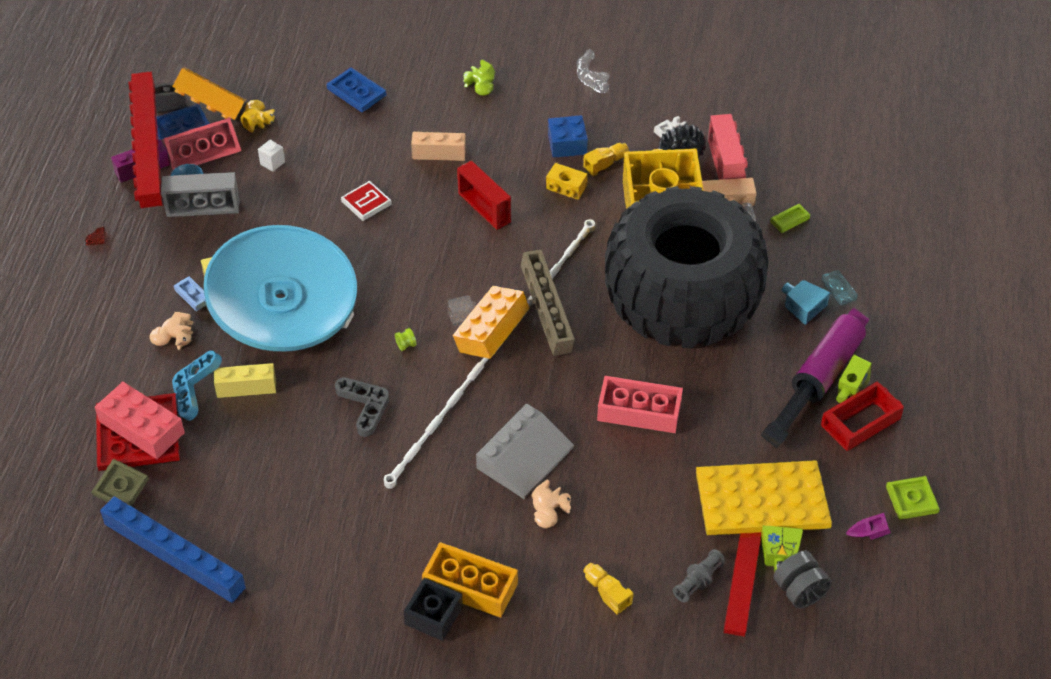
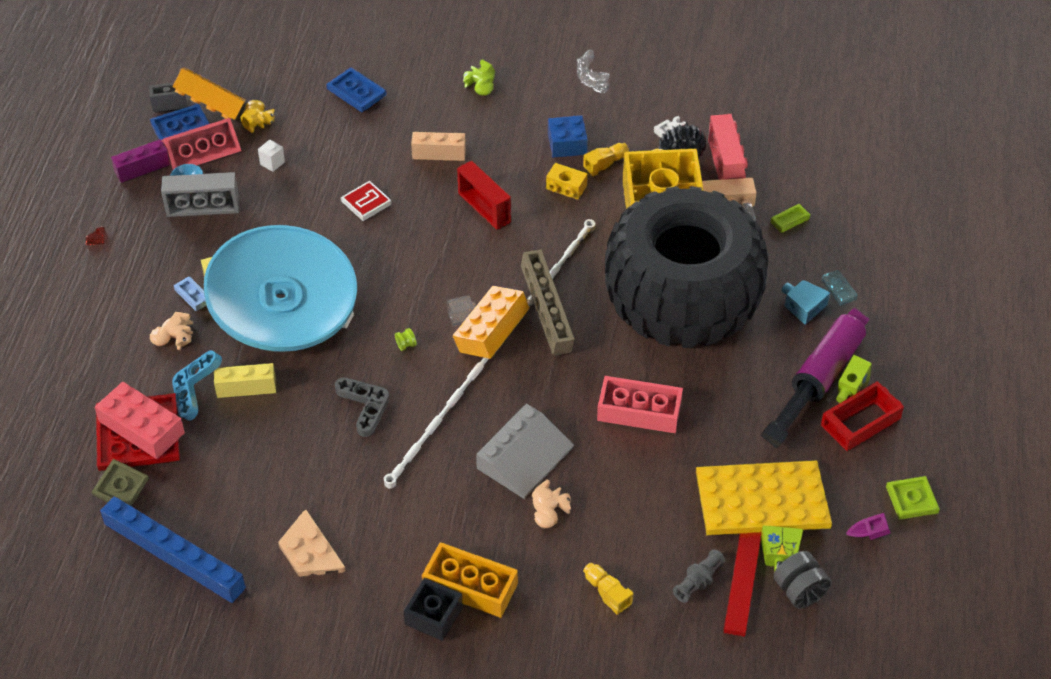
red brick [128,71,163,208] -> none
none -> light nougat wing [279,510,345,577]

